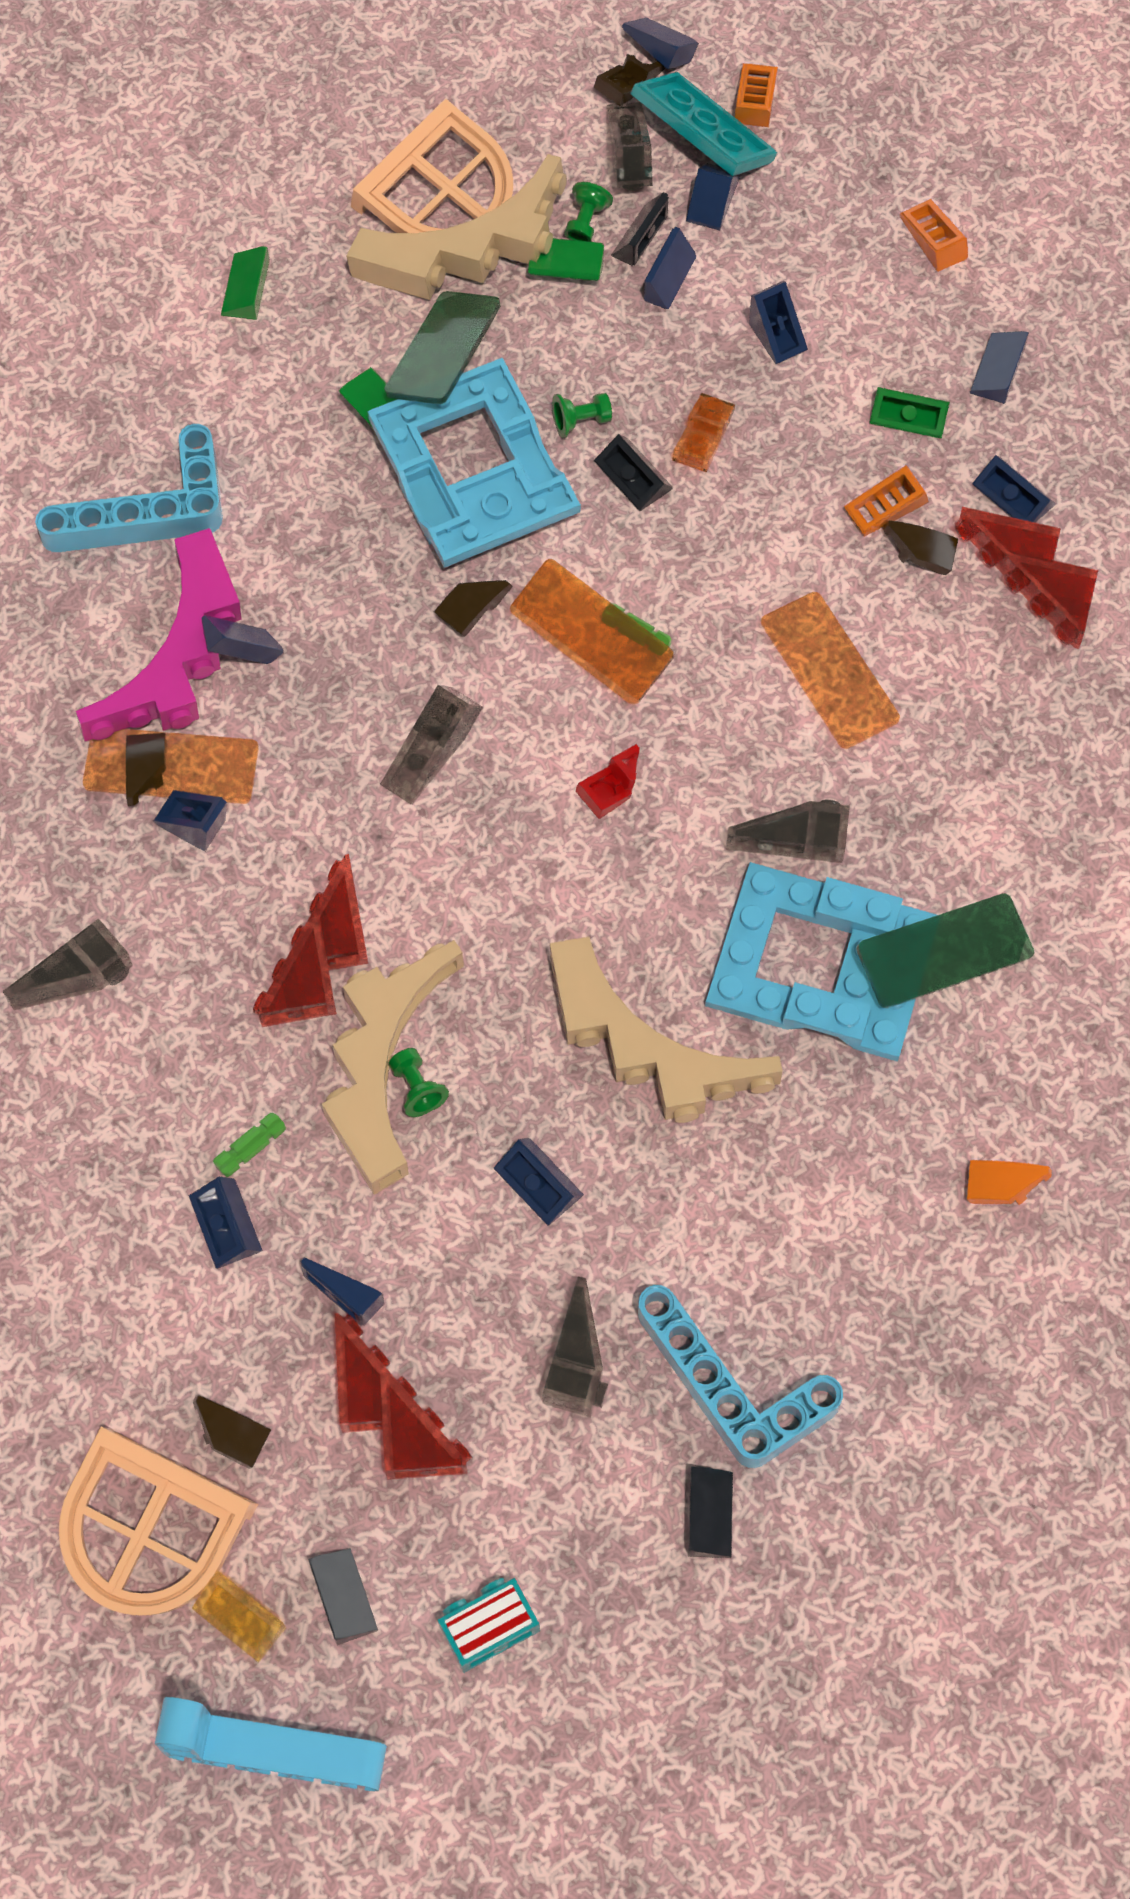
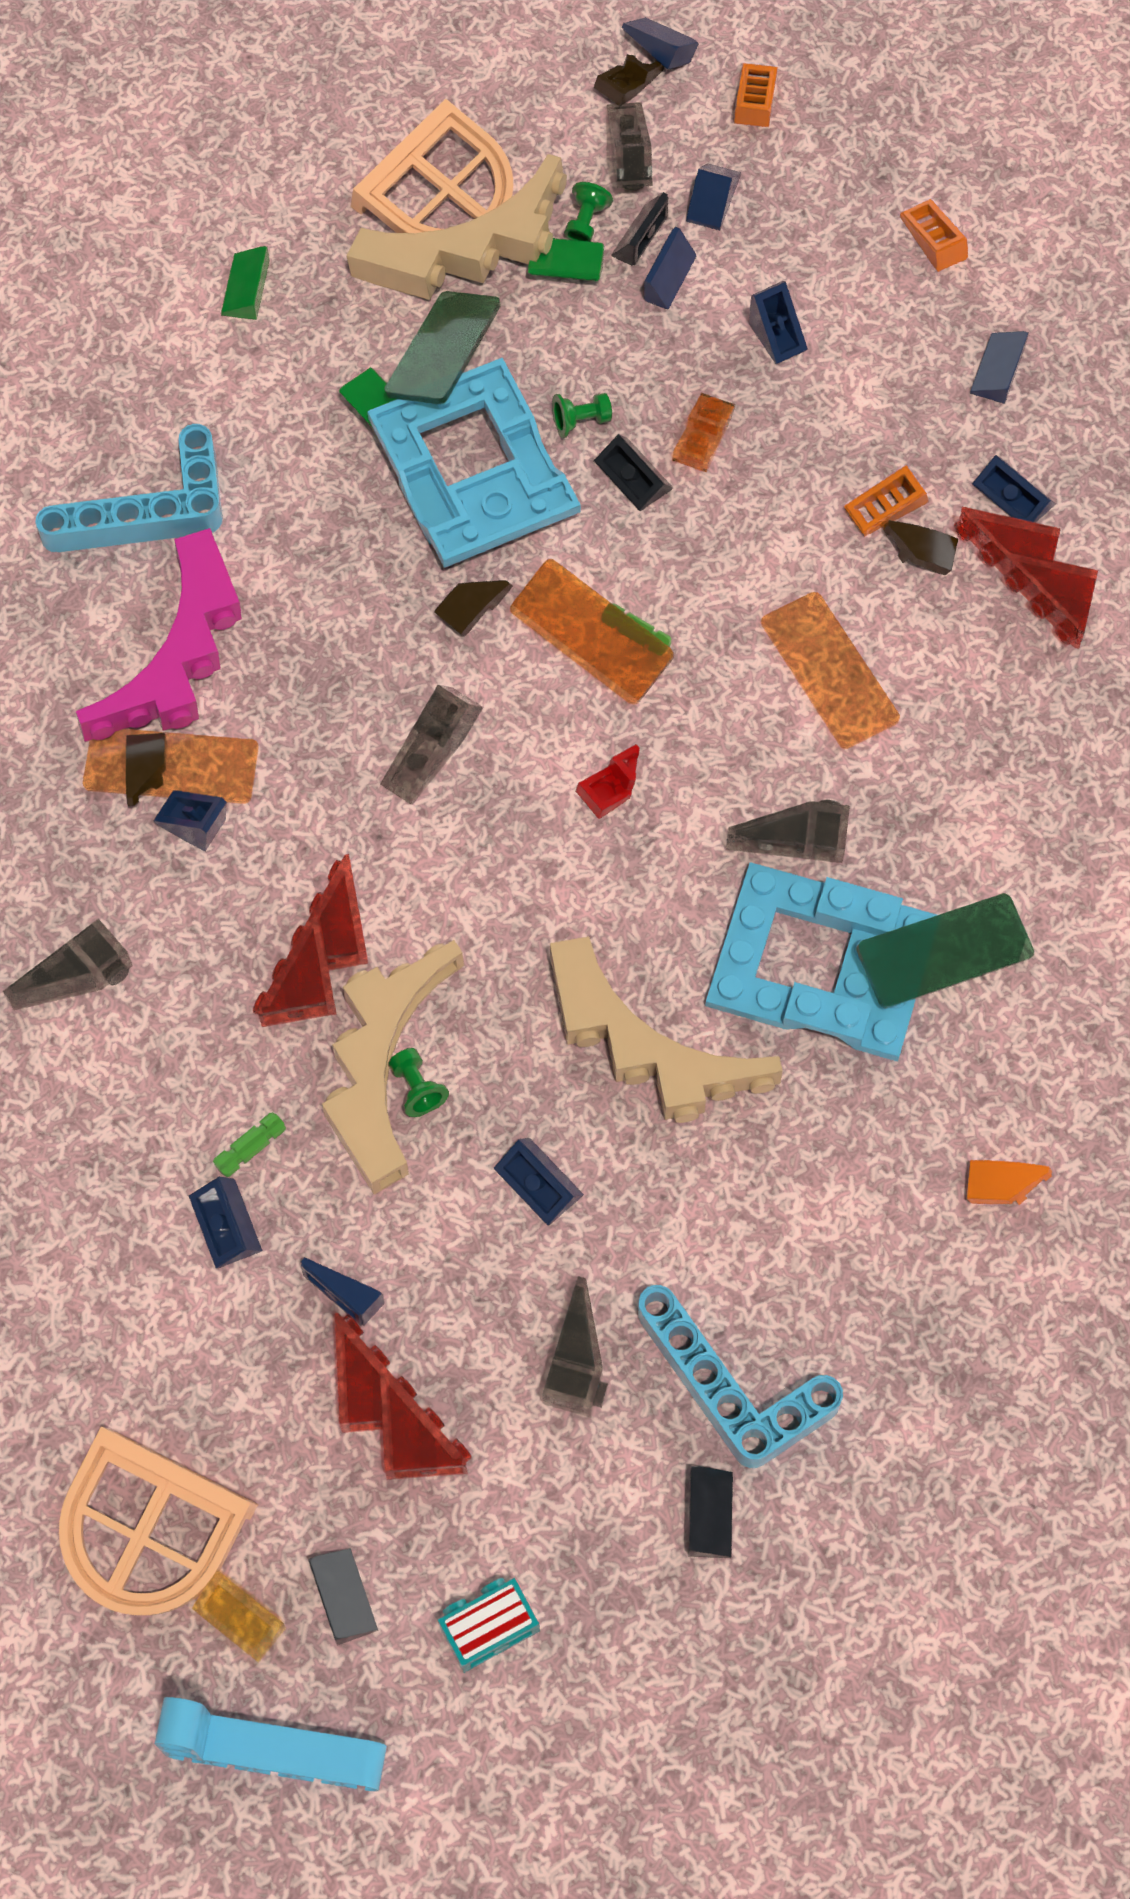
dark brown slope [193,1395,271,1469] -> none
dark blue slope [201,615,284,664] -> none
teal tile [631,72,778,176] -> none
green slope [870,387,950,439] -> none

